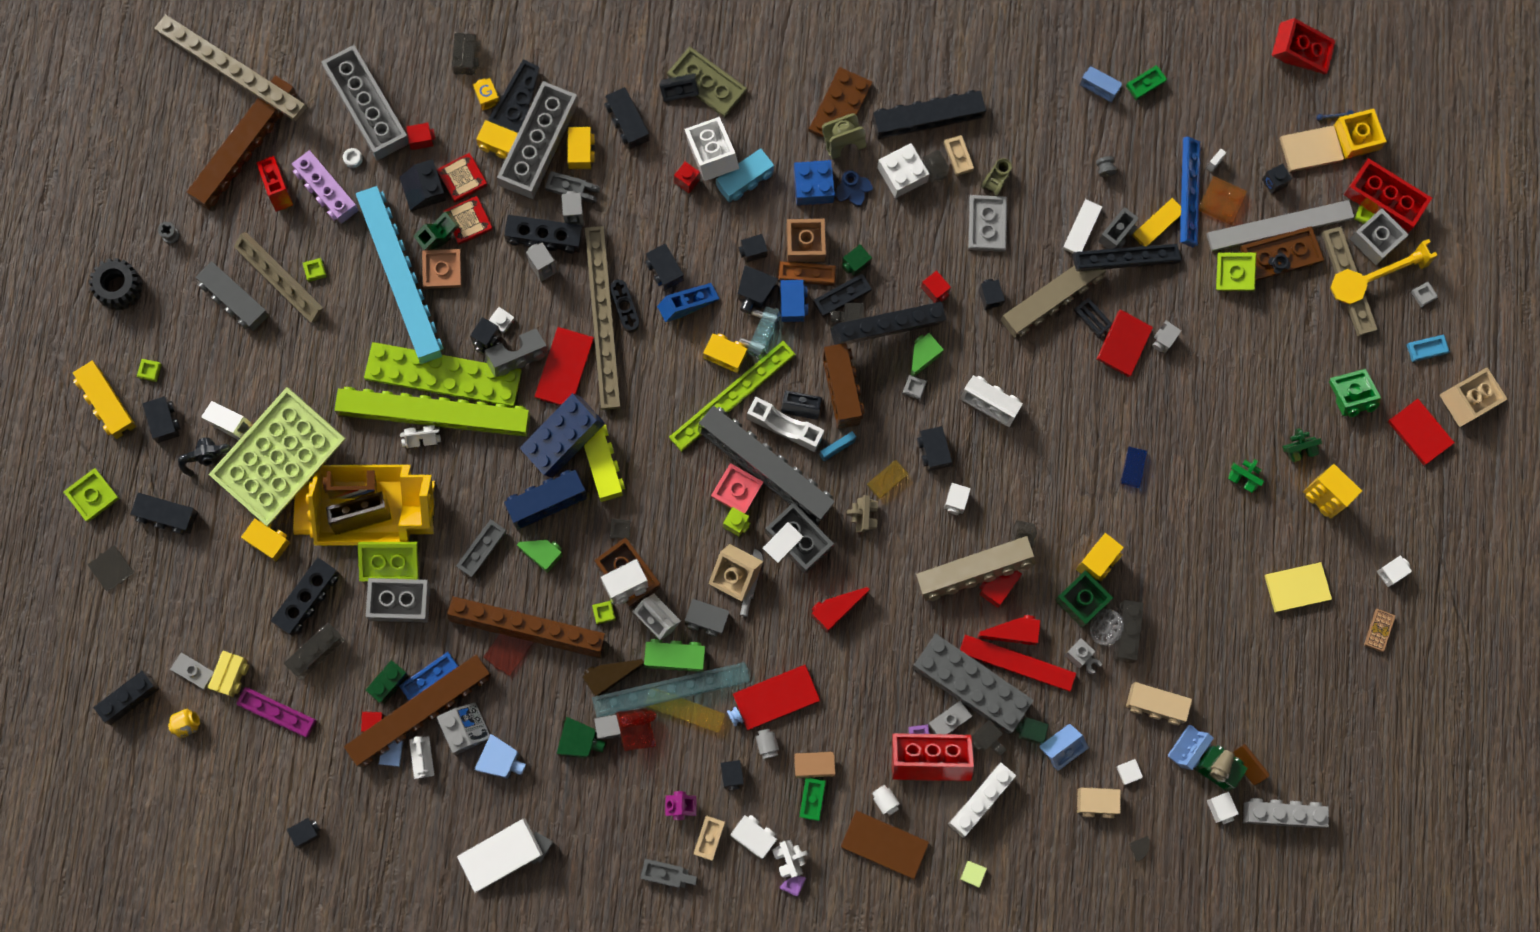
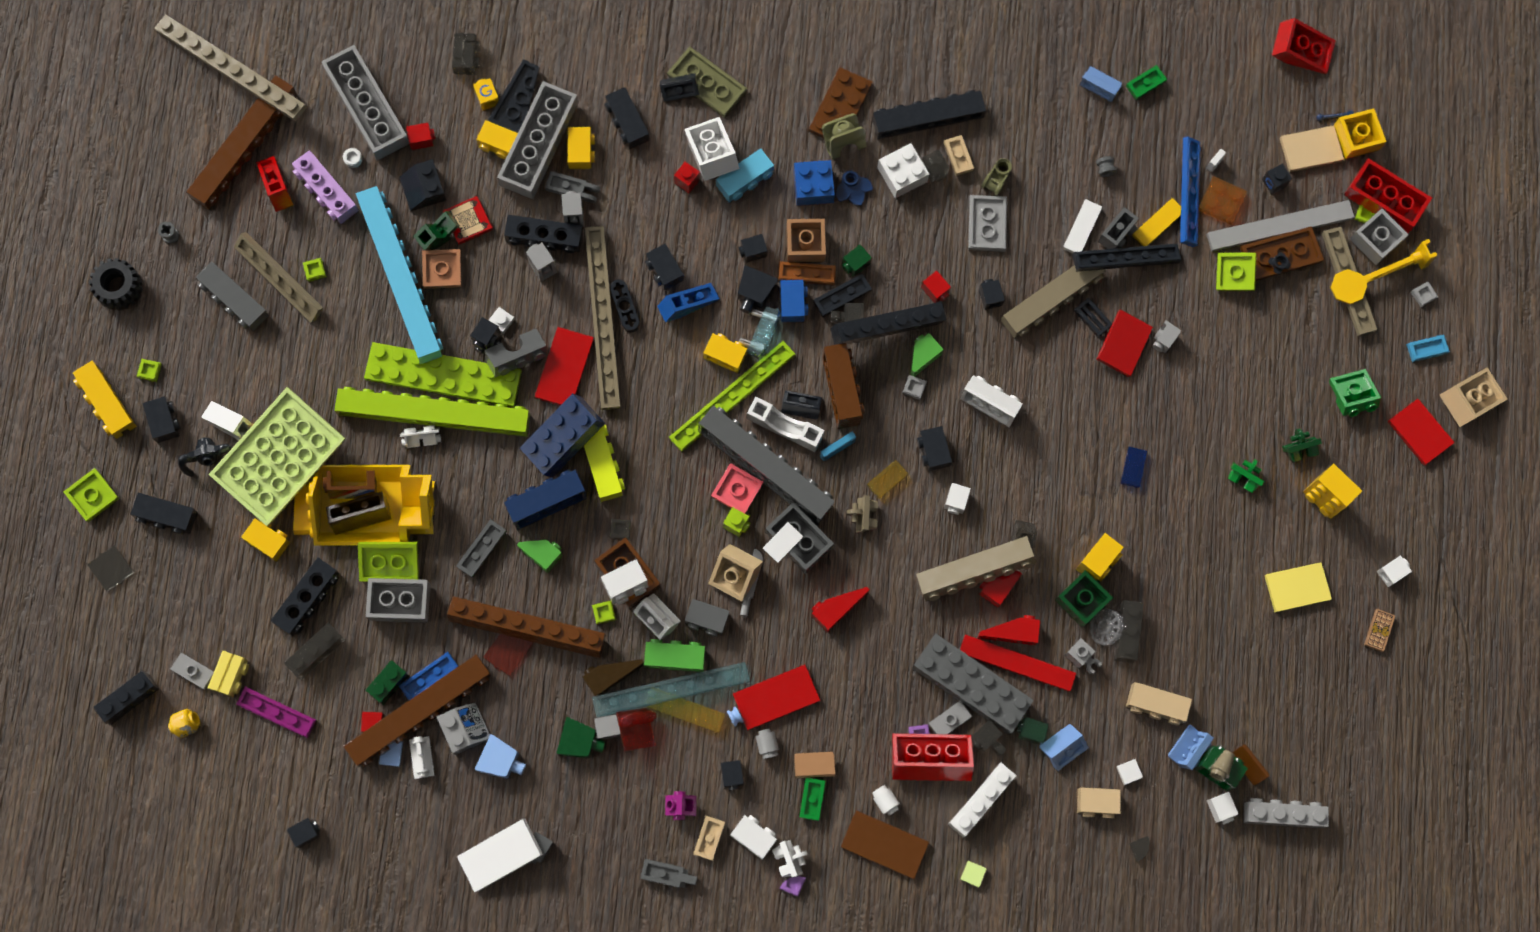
tile [437,152,487,202] -> none

